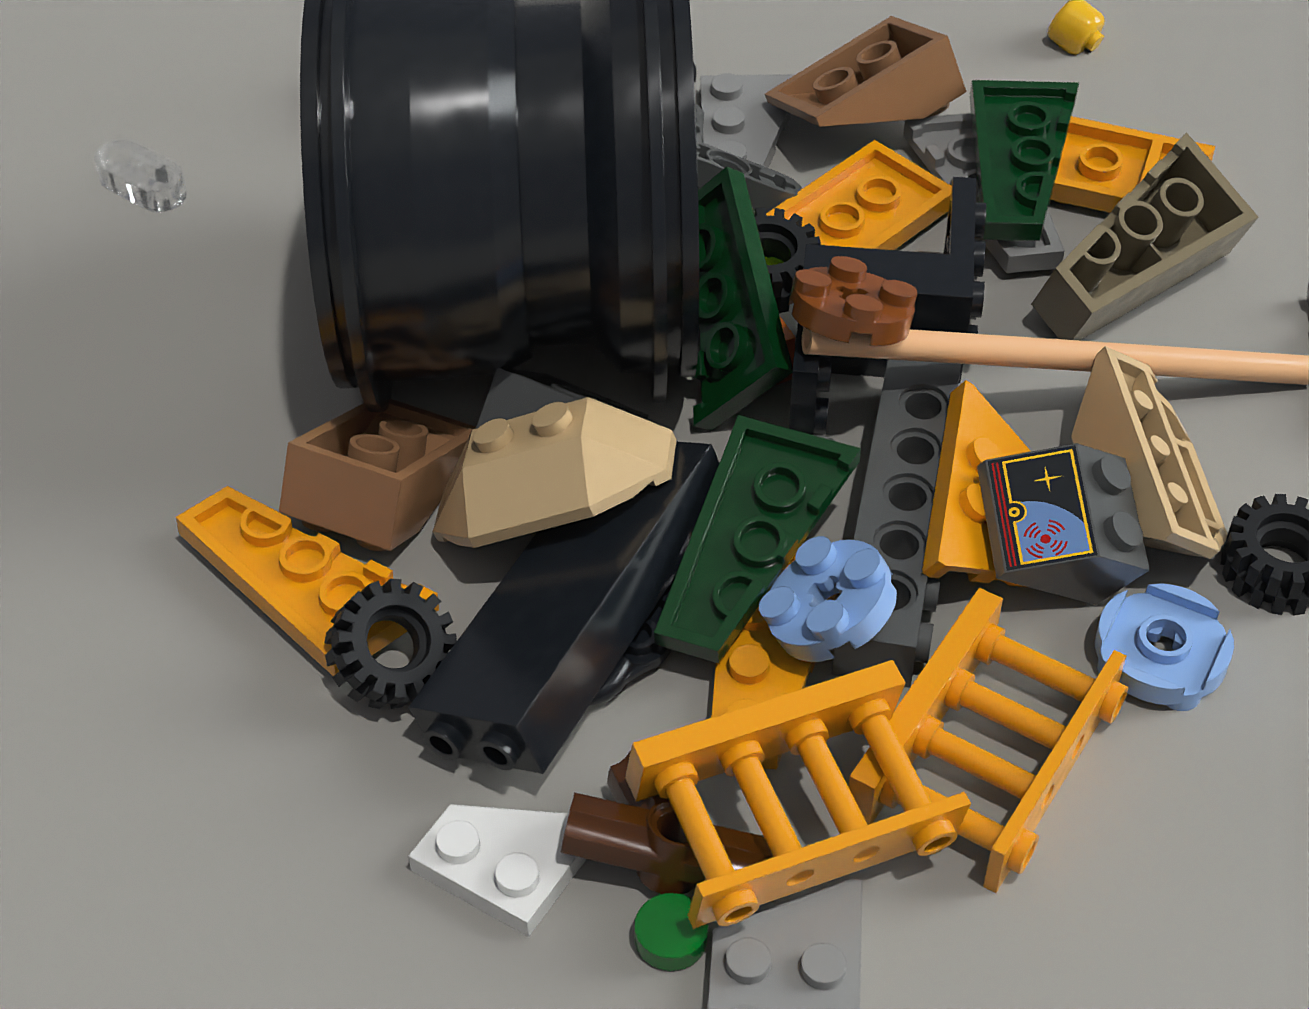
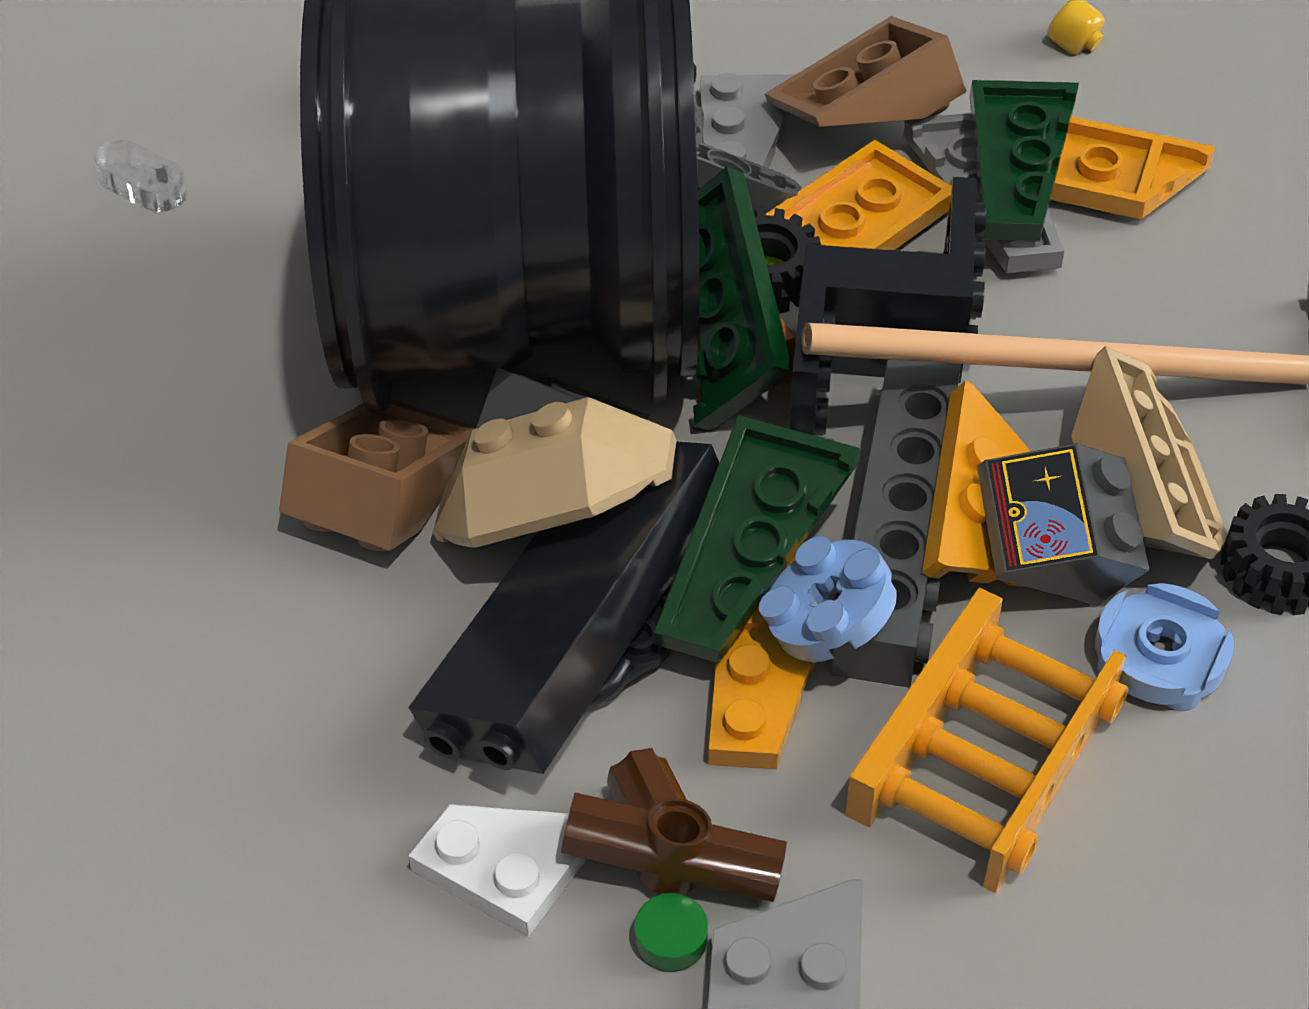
light orange wing [176,486,439,676] -> none
black tyre [324,579,457,709] -> none
light orange fence [625,660,971,929] -> none
dark orange plate [788,256,917,346] -> none
dark tan wedge [1031,132,1259,340] -> none

